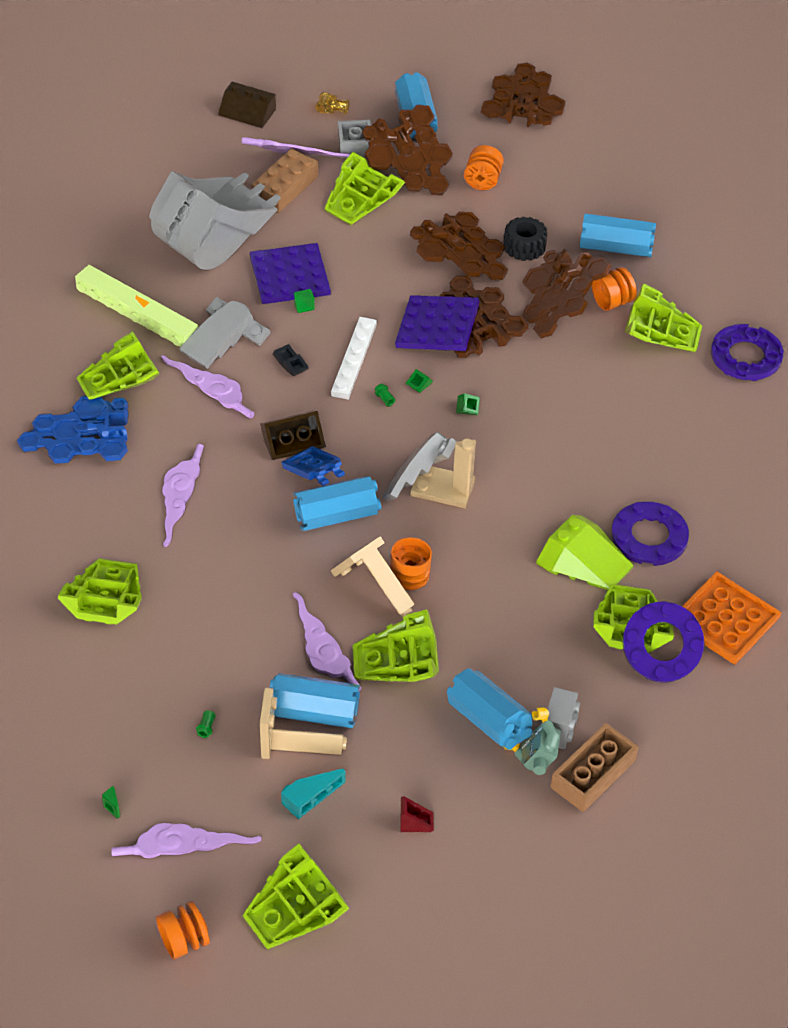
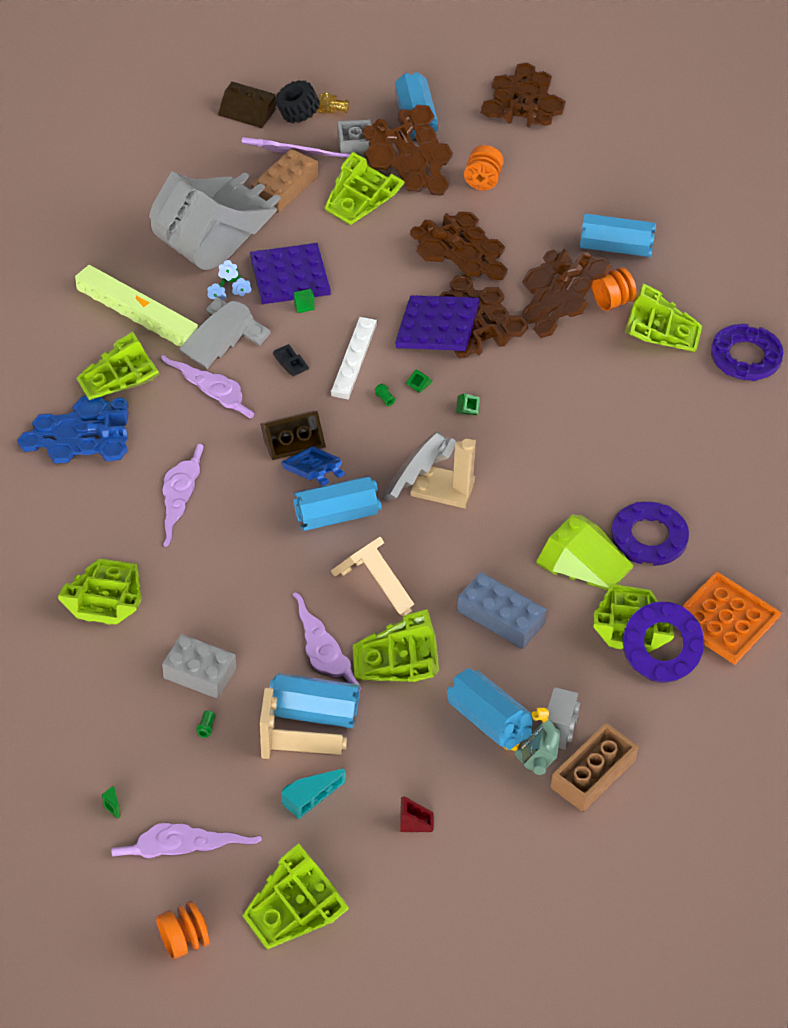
orange wheel [390,537,432,590] -> none
black tyre [503,216,547,261] -> none
none -> light grey brick [162,634,237,699]
none -> light blue plant [207,260,251,300]
none -> black tyre [275,80,320,123]
none -> sand blue brick [457,572,547,649]

